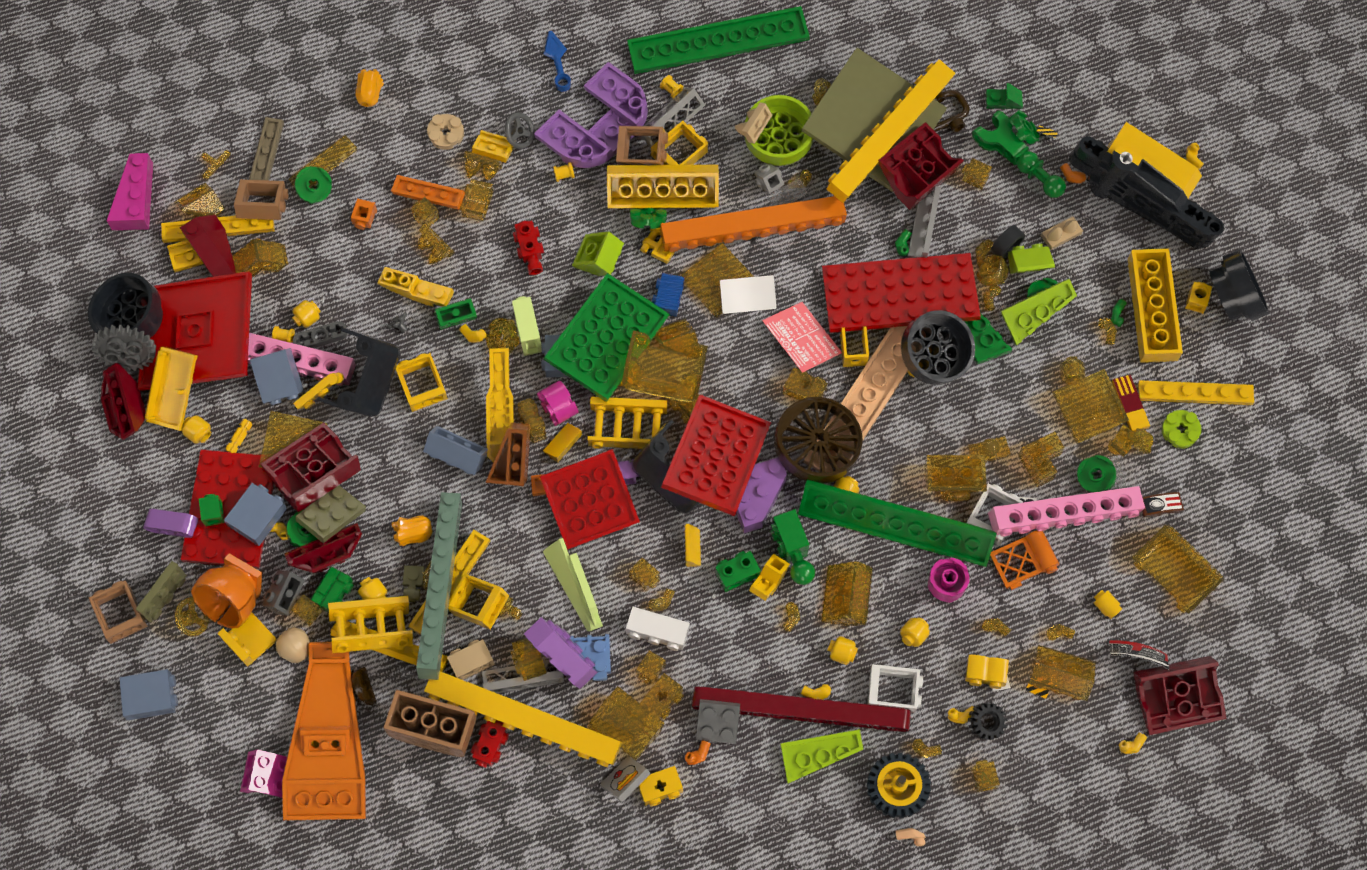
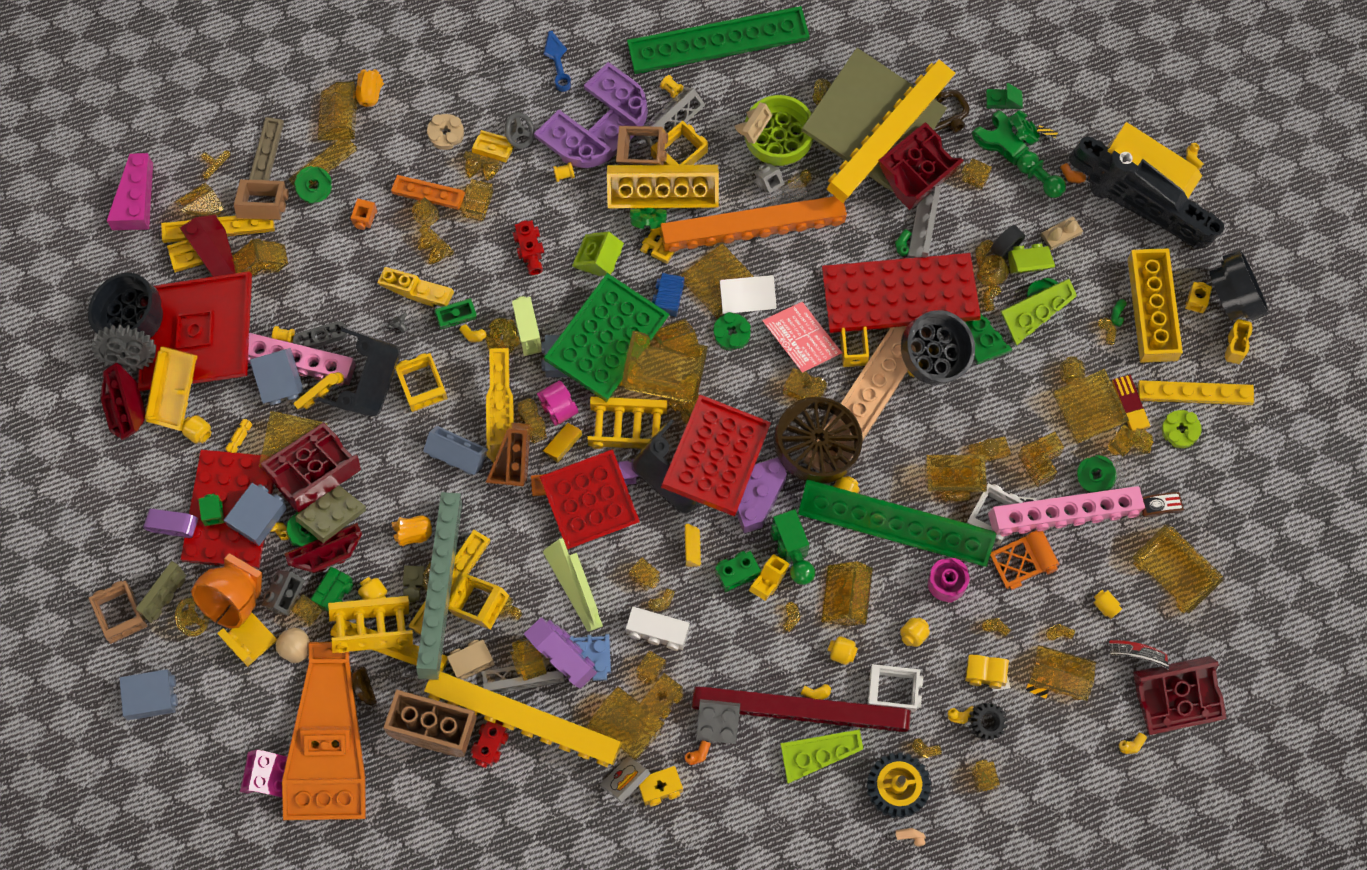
yellow head [292,300,321,328] -> none
none -> clear yellow slope [318,81,357,140]
none -> green plate [714,312,751,351]
none -> yellow brick [1225,319,1252,365]

